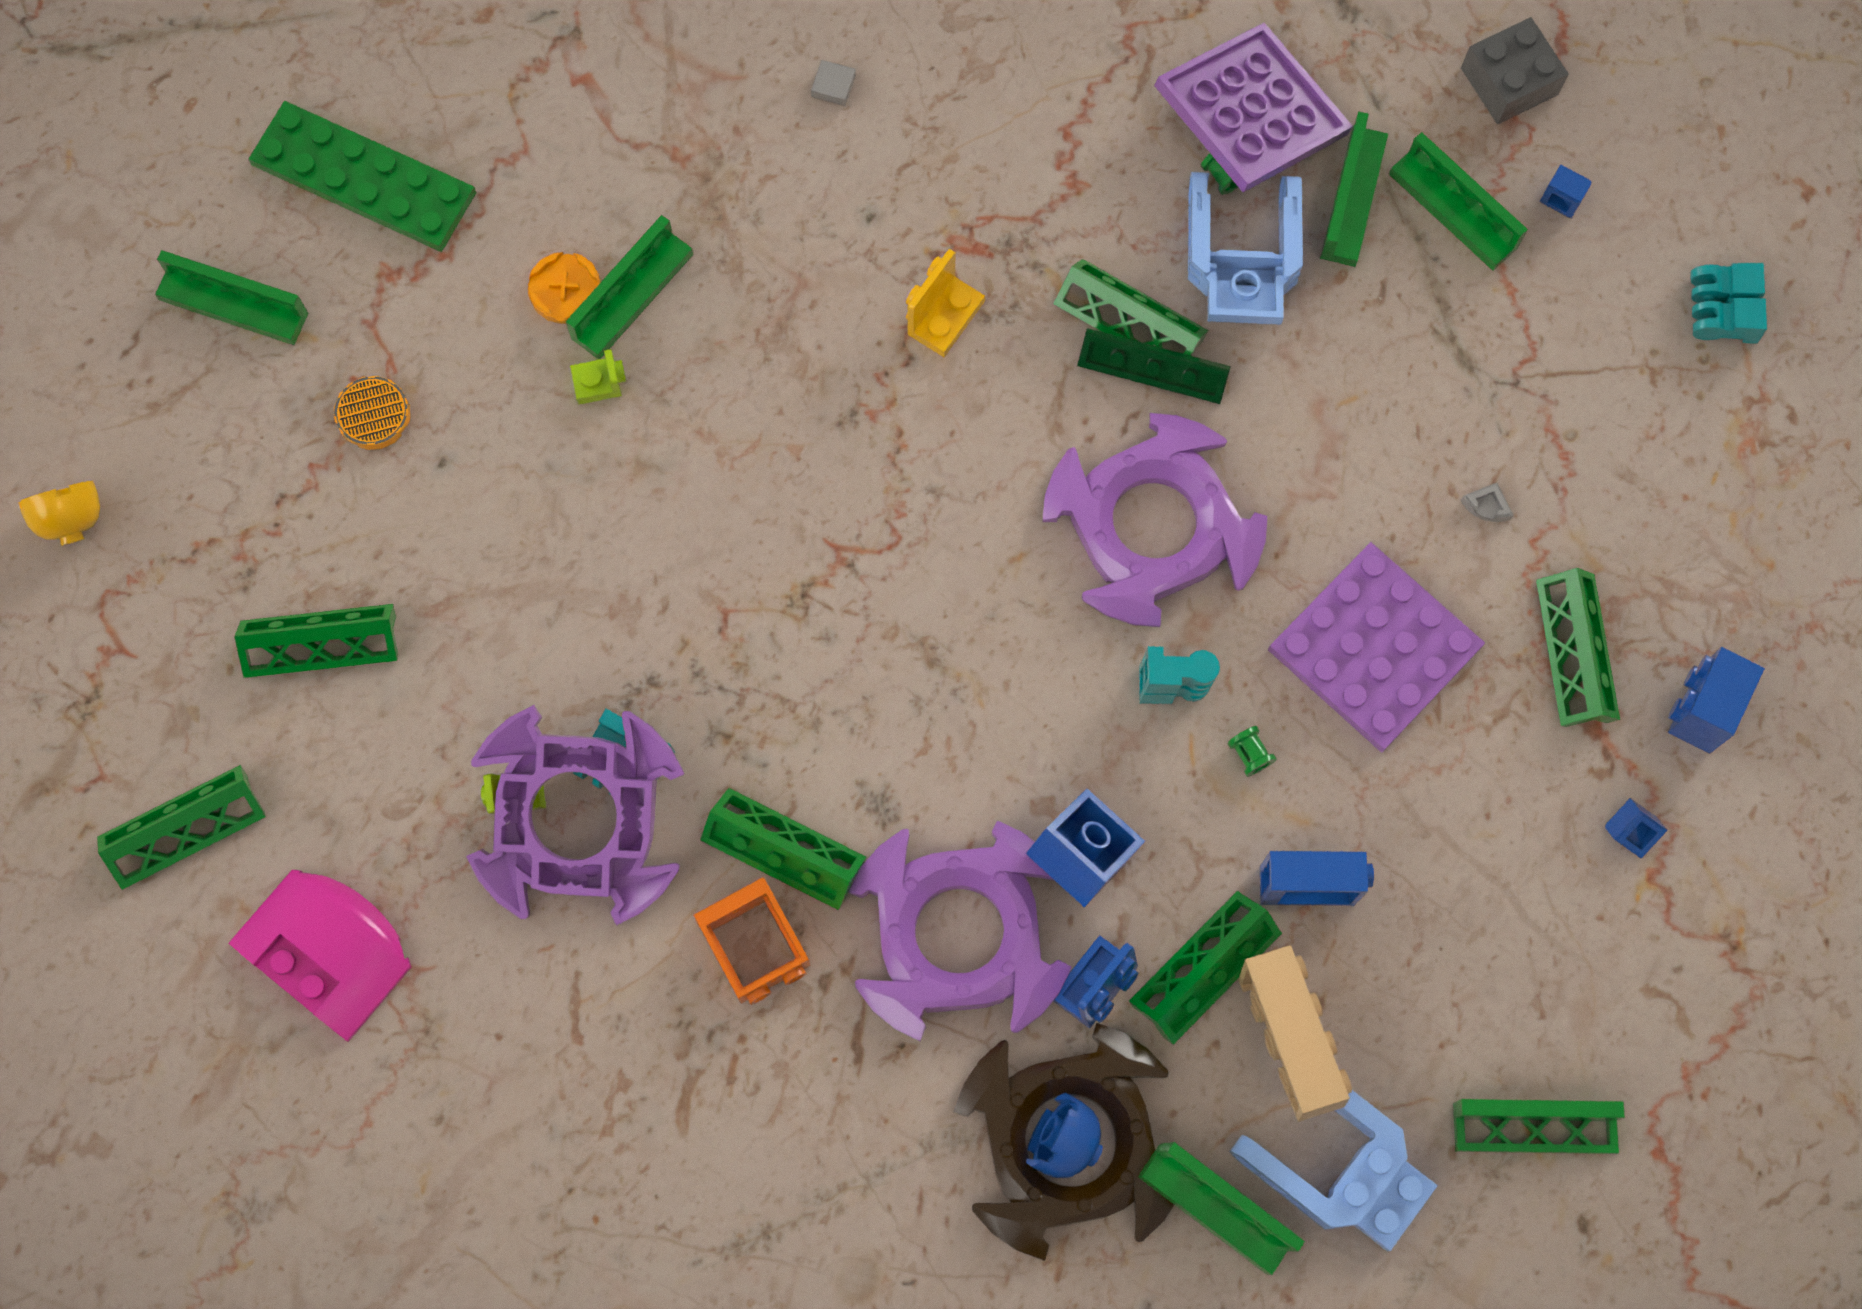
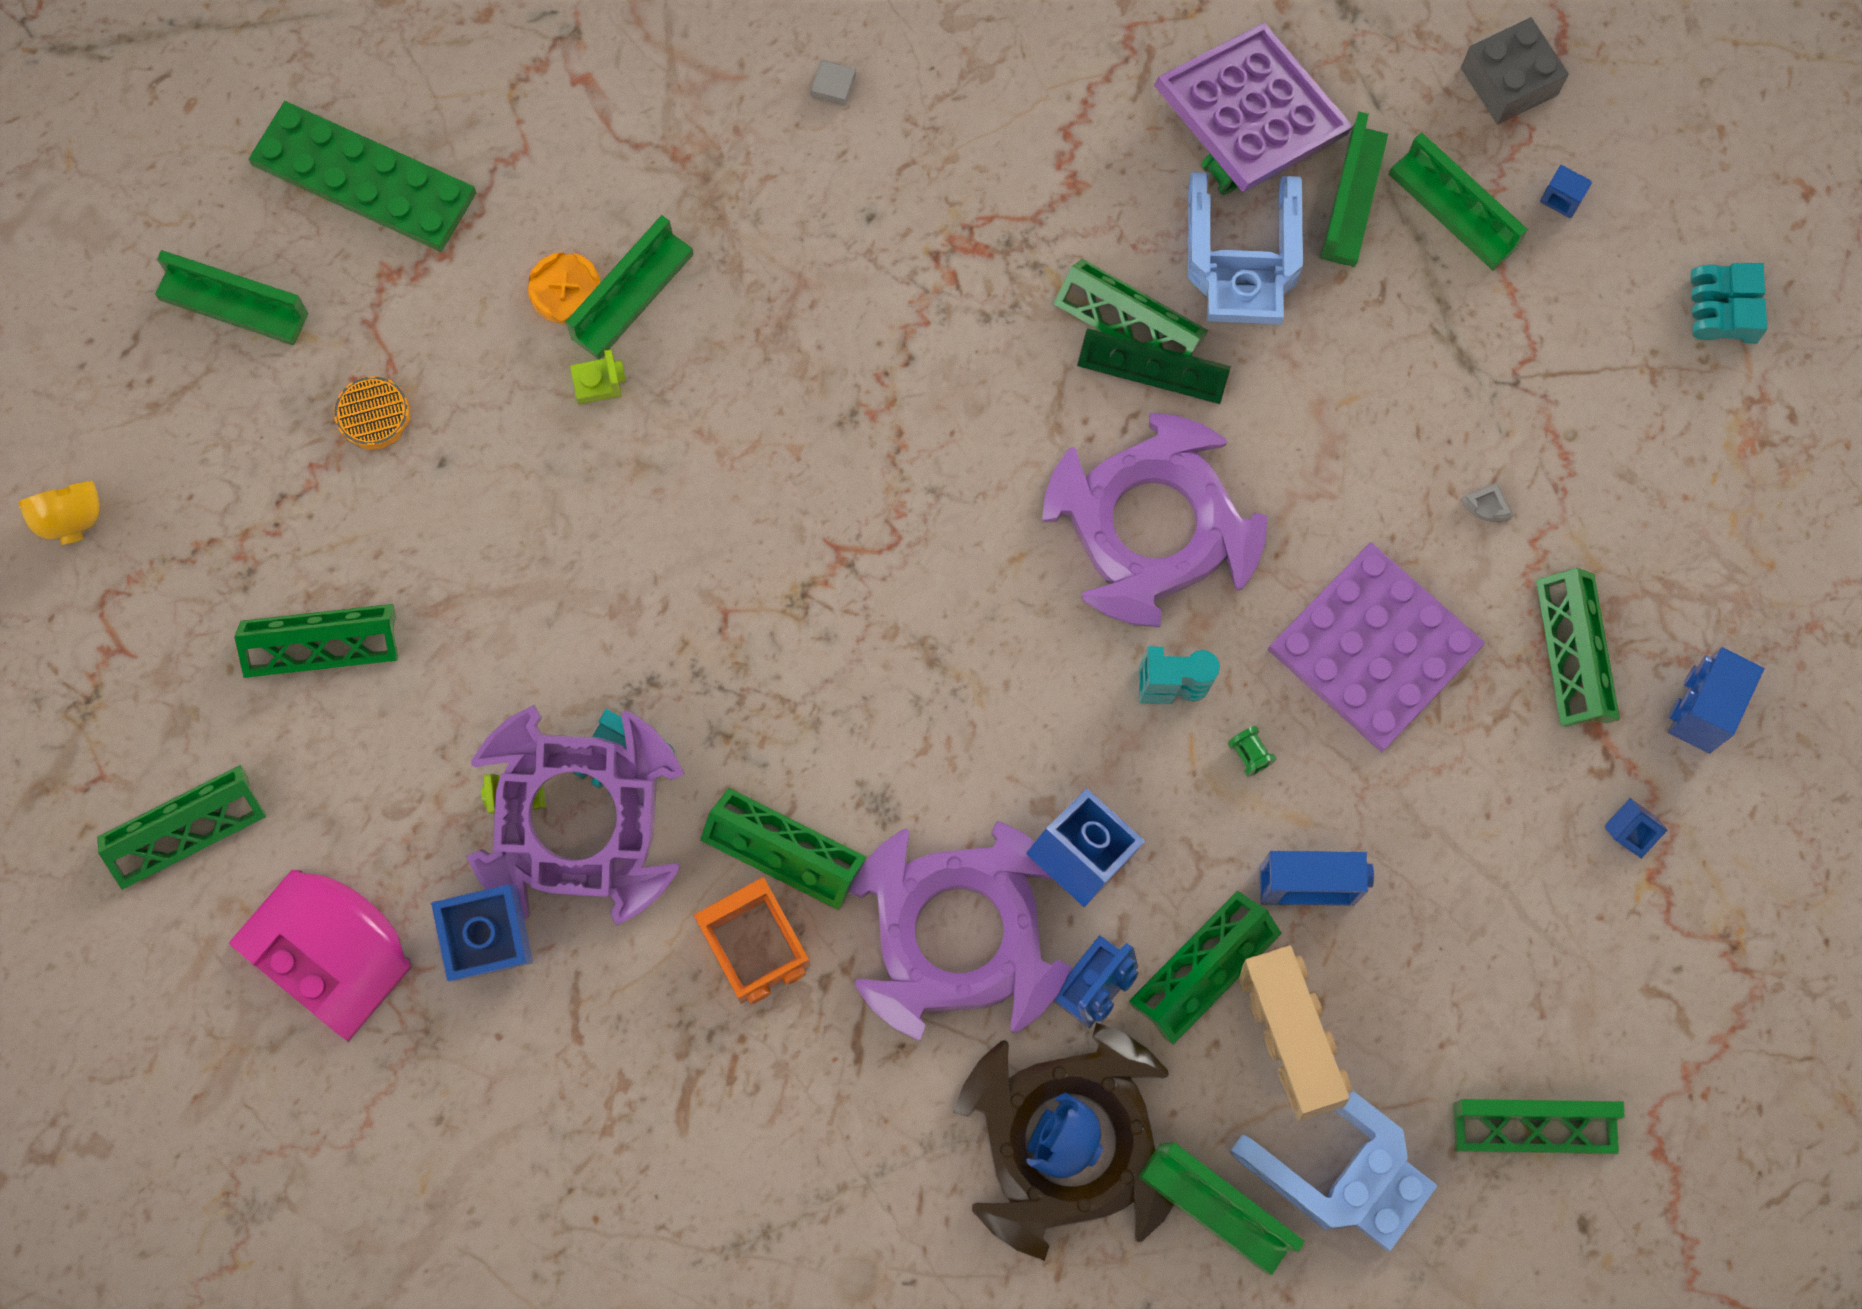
yellow bracket [906,249,985,357] -> none
none -> blue brick [431,884,533,982]

